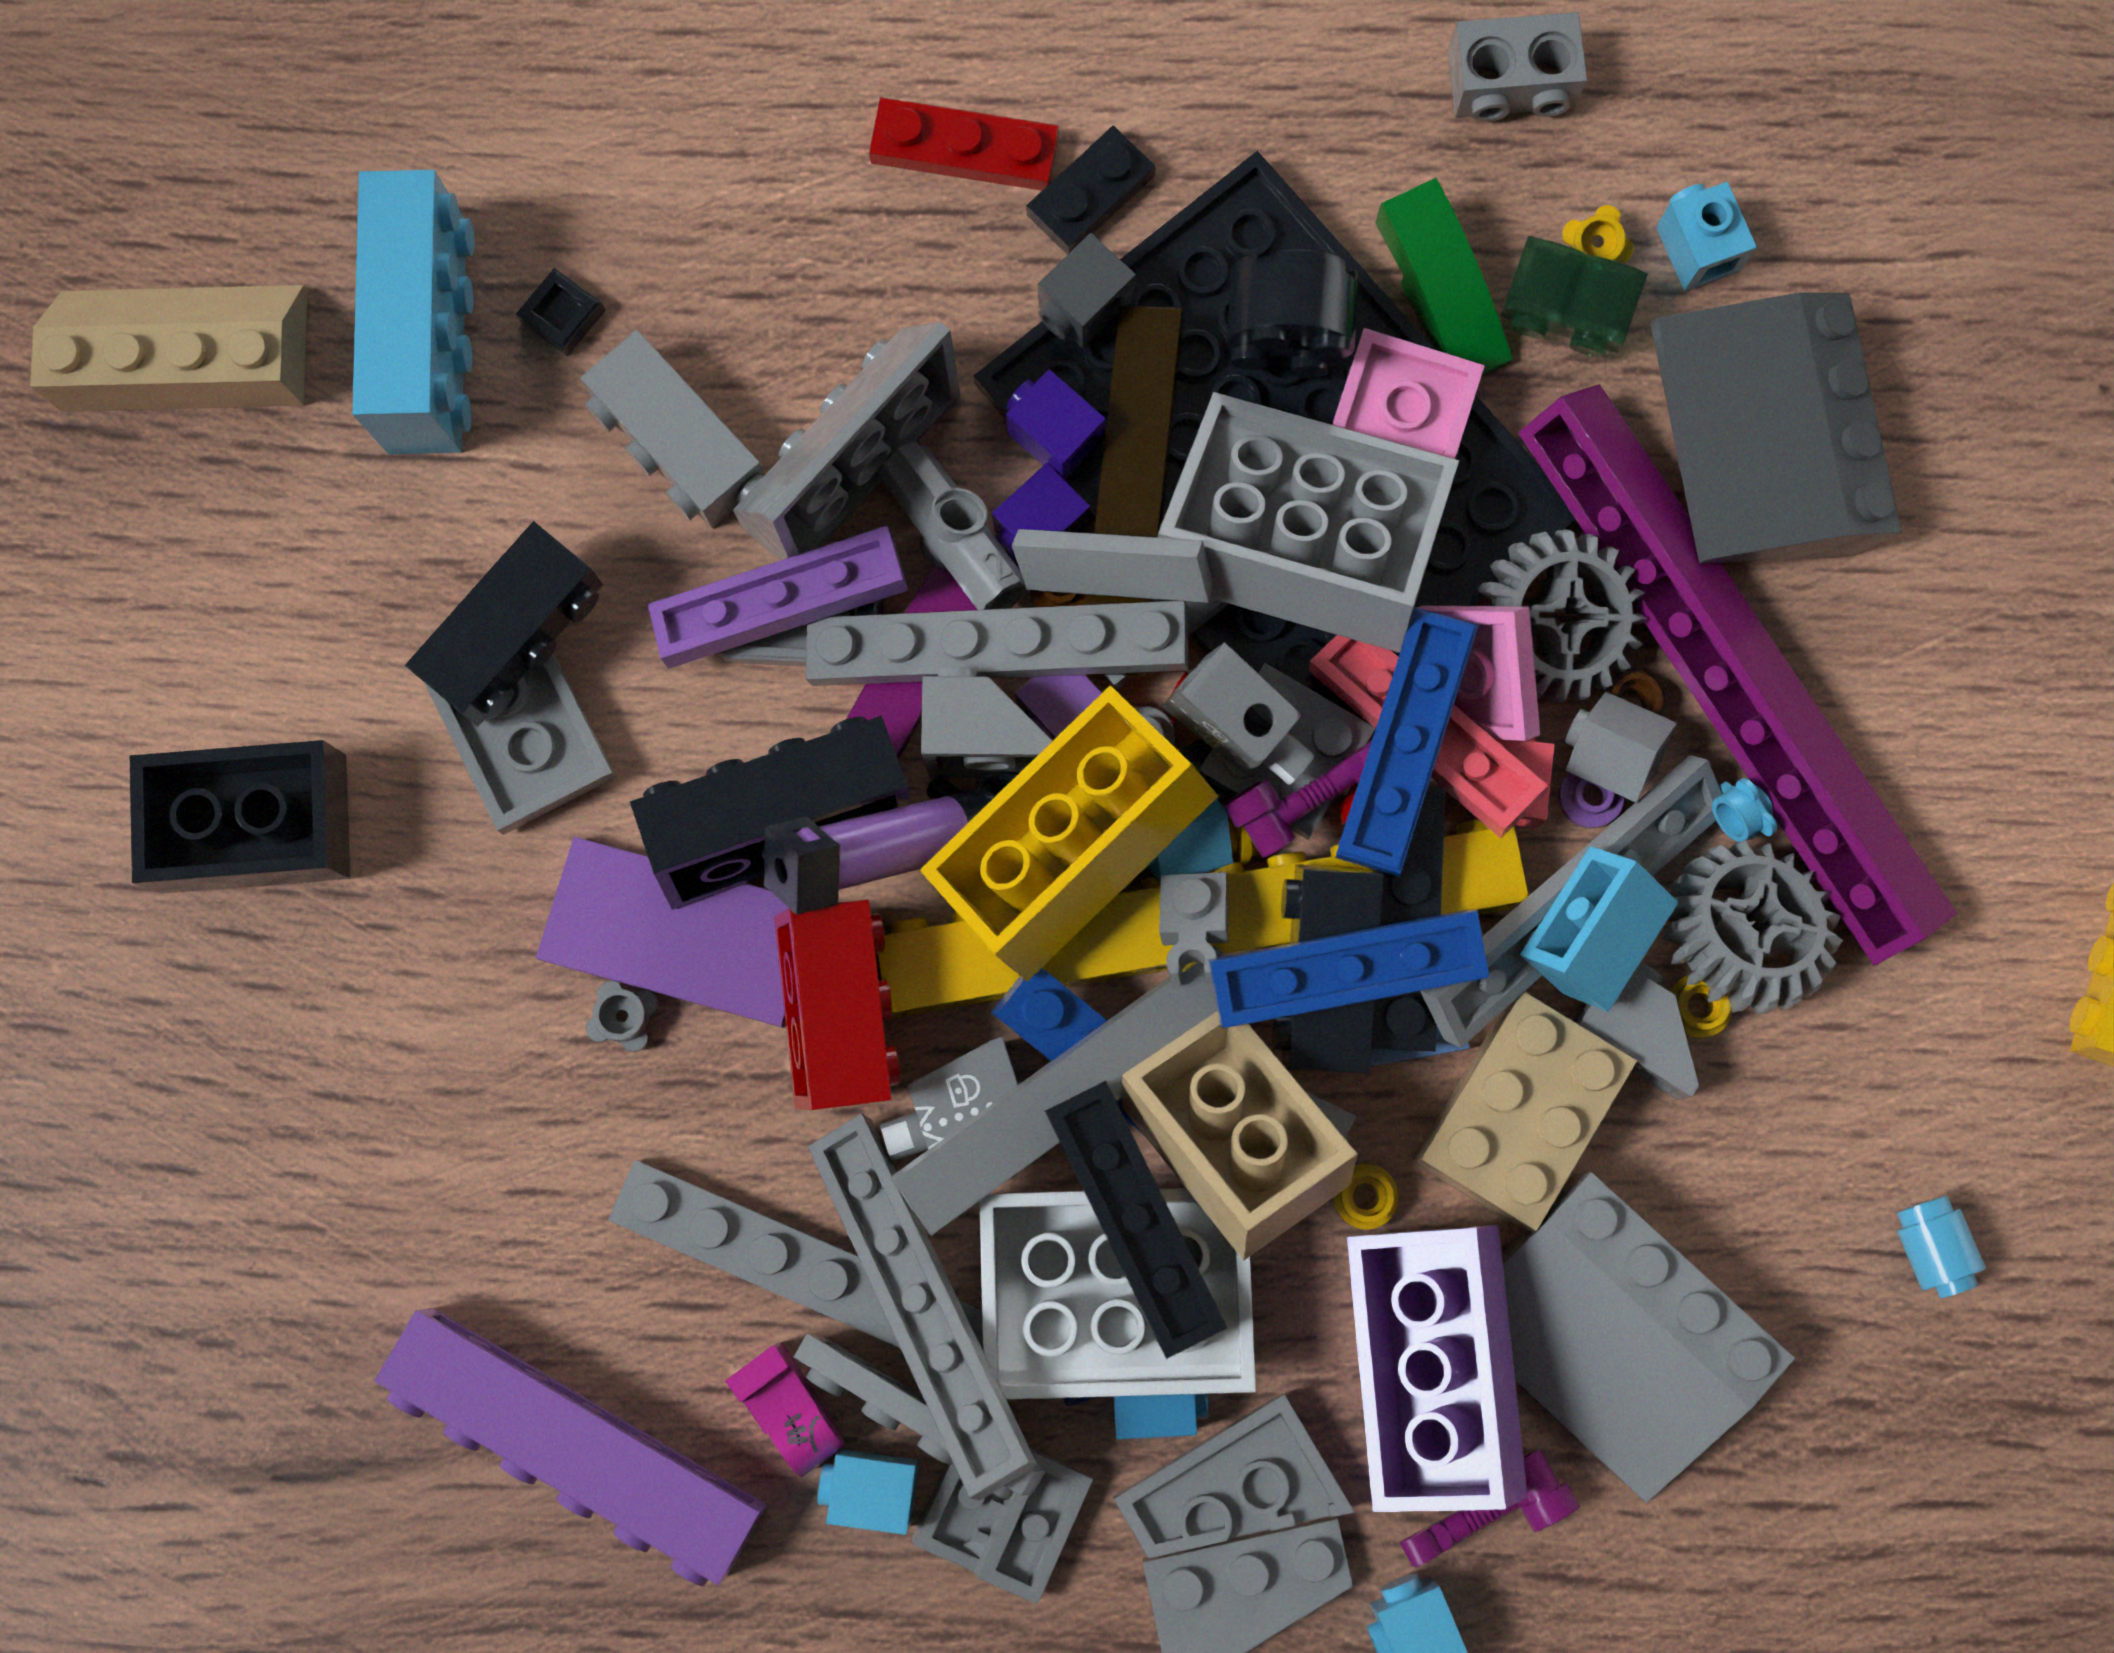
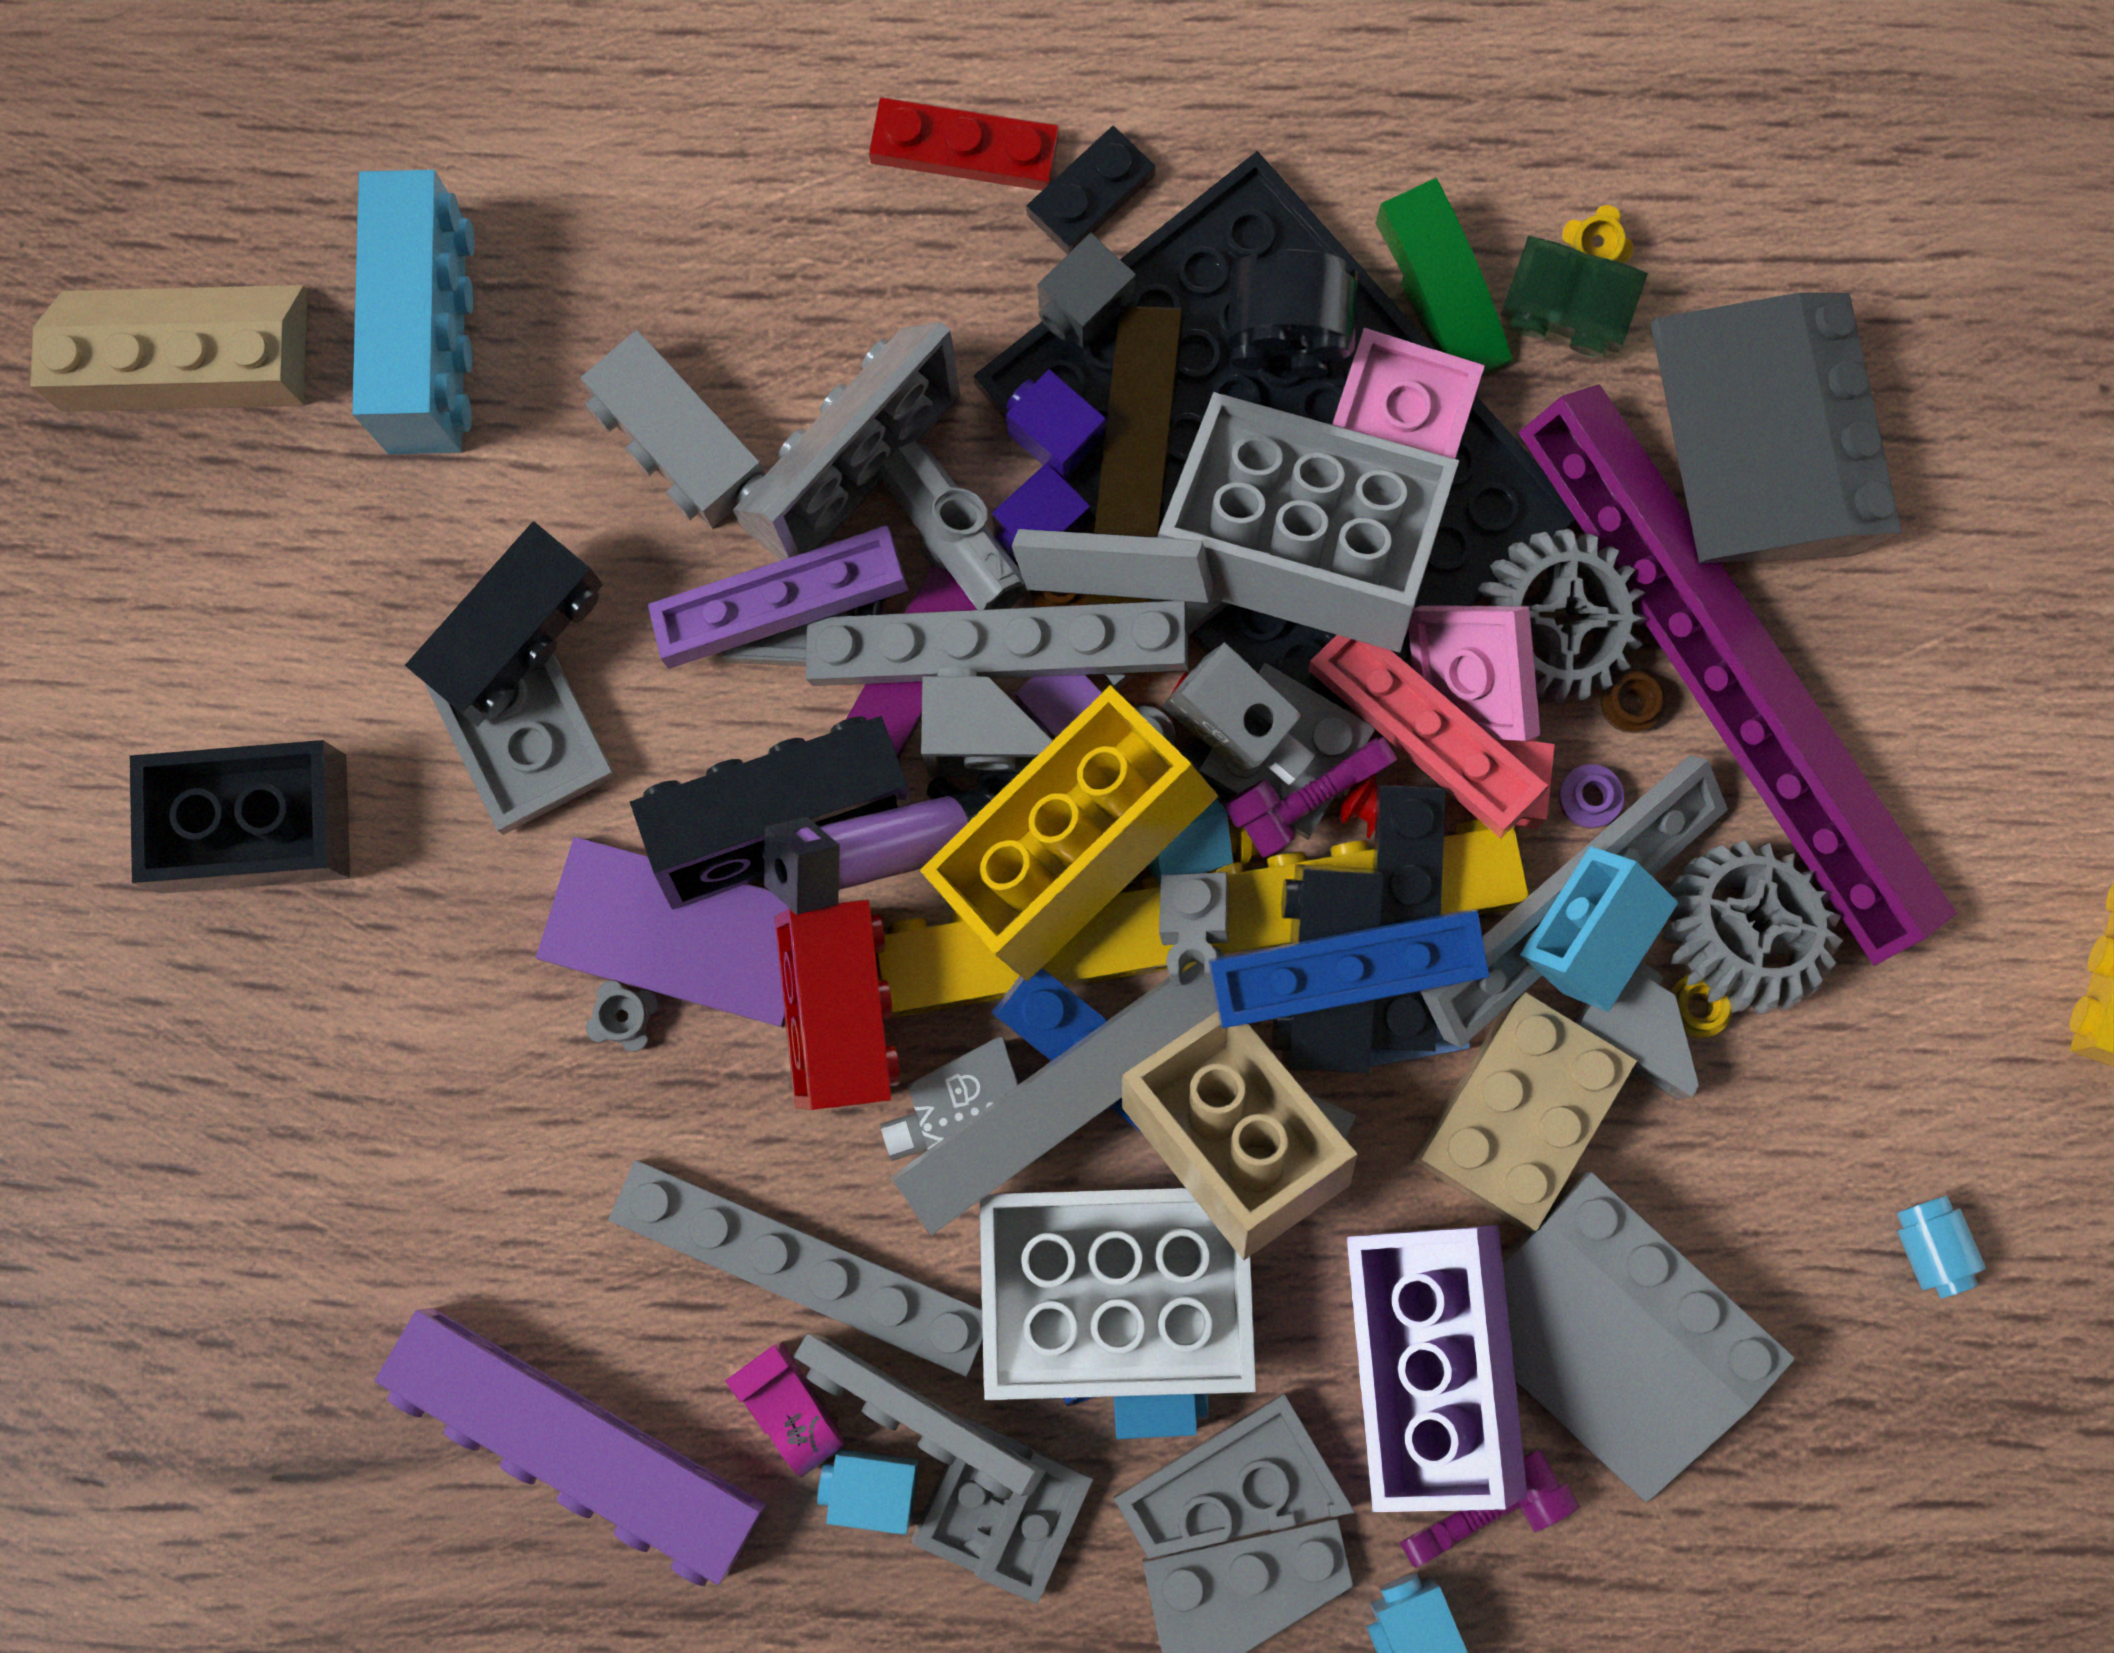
black tile [516,268,606,357] -> none
light grey plate [808,1113,1038,1501] -> none
black plate [1044,1081,1228,1359] -> none
yellow plate [1333,1164,1399,1230] -> none
blue tile [1336,607,1478,877] -> none
light grey brick [1448,12,1587,122] -> none
light grey brick [1565,692,1677,803] -> none
medium azure brick [1656,181,1757,292] -> none
medium azure plate [1712,778,1777,842] -> none

